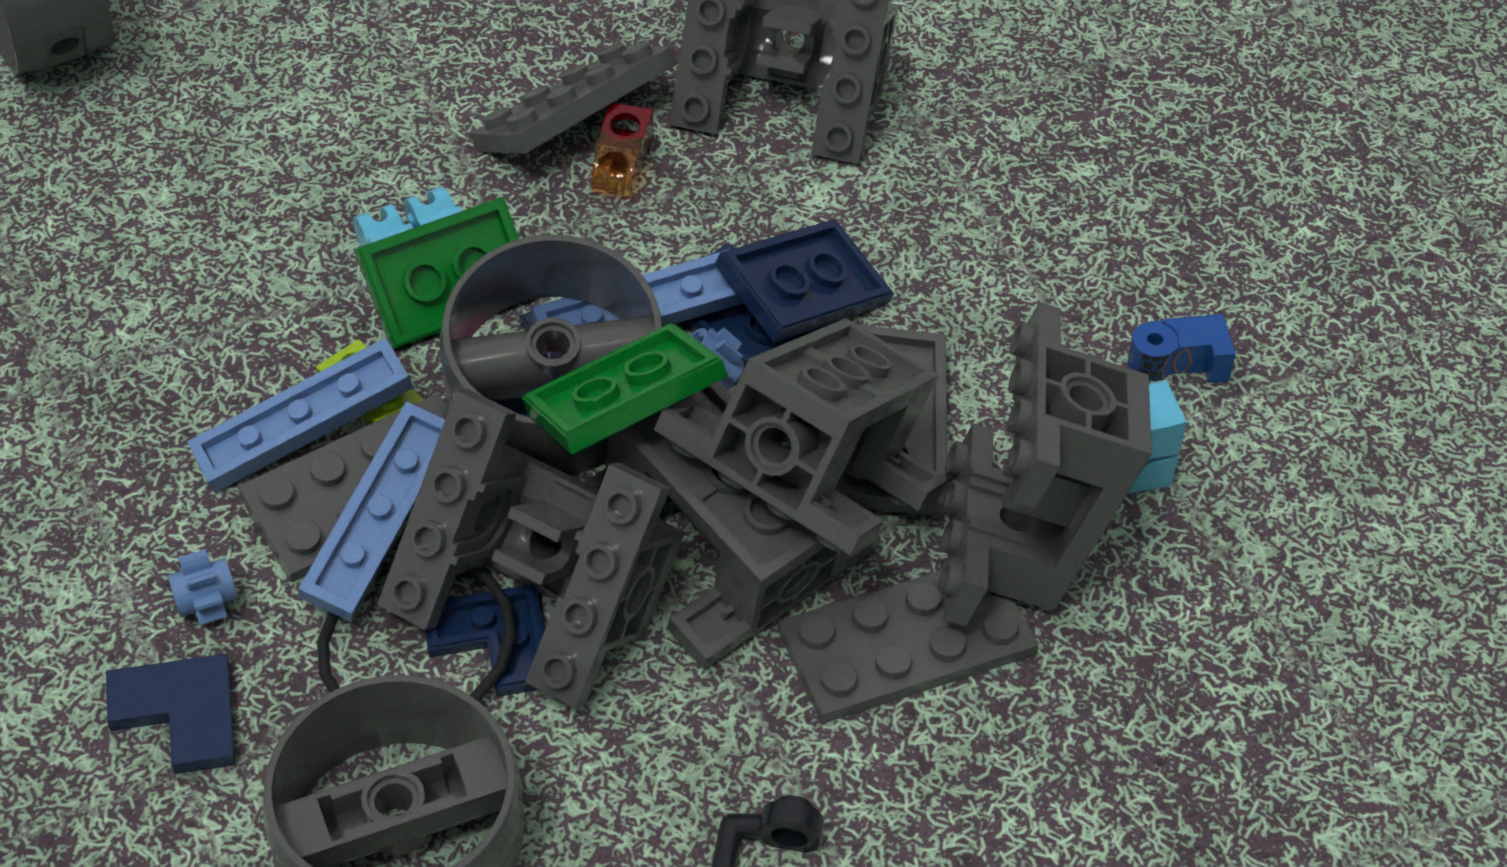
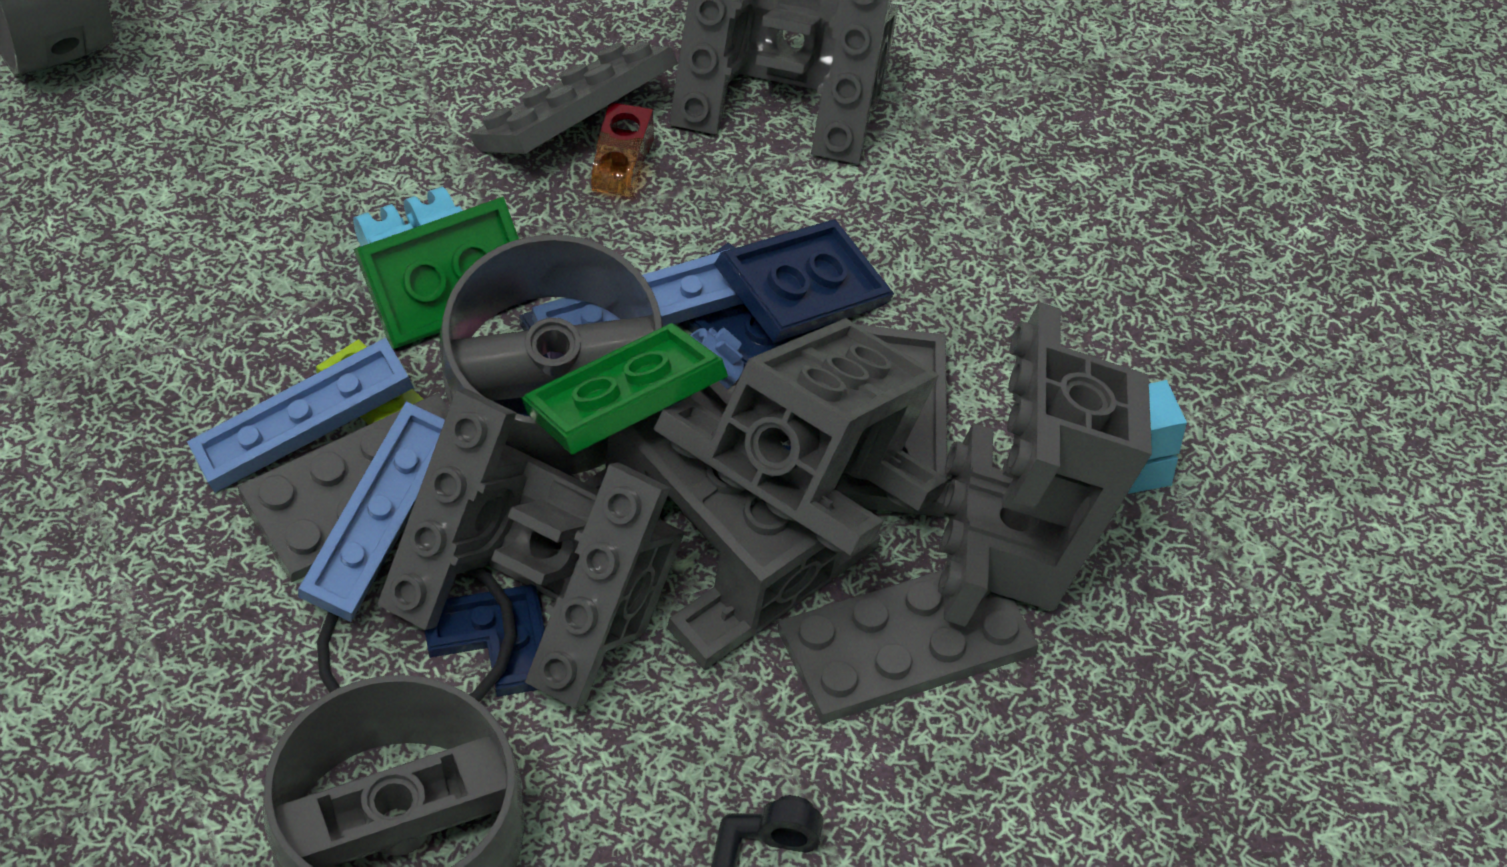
dark blue tile [106,654,236,774] -> none
medium blue gear [167,549,238,626] -> none
blue leg [1127,314,1236,383] -> none

